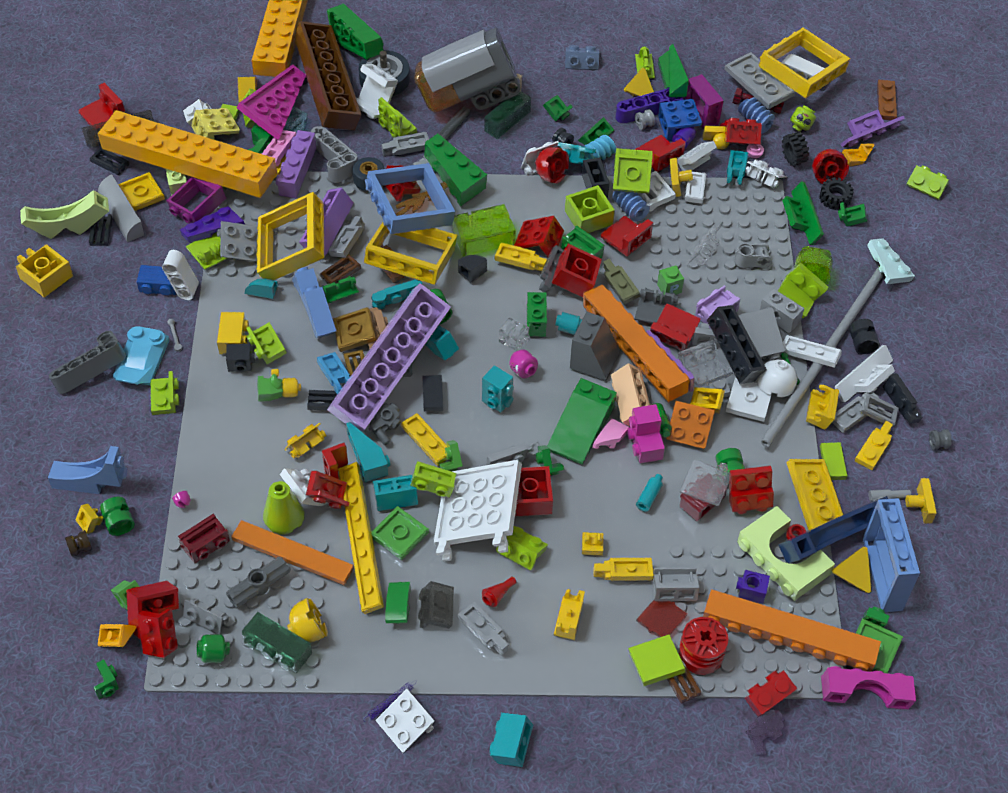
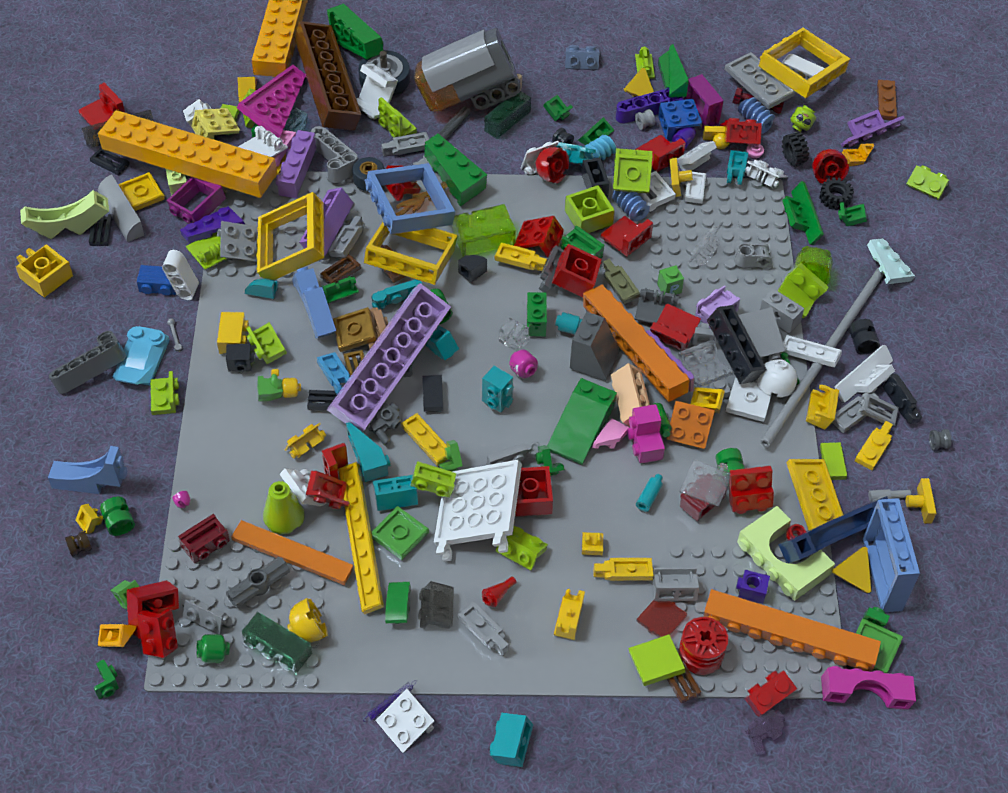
none -> white hinge [238,126,288,157]

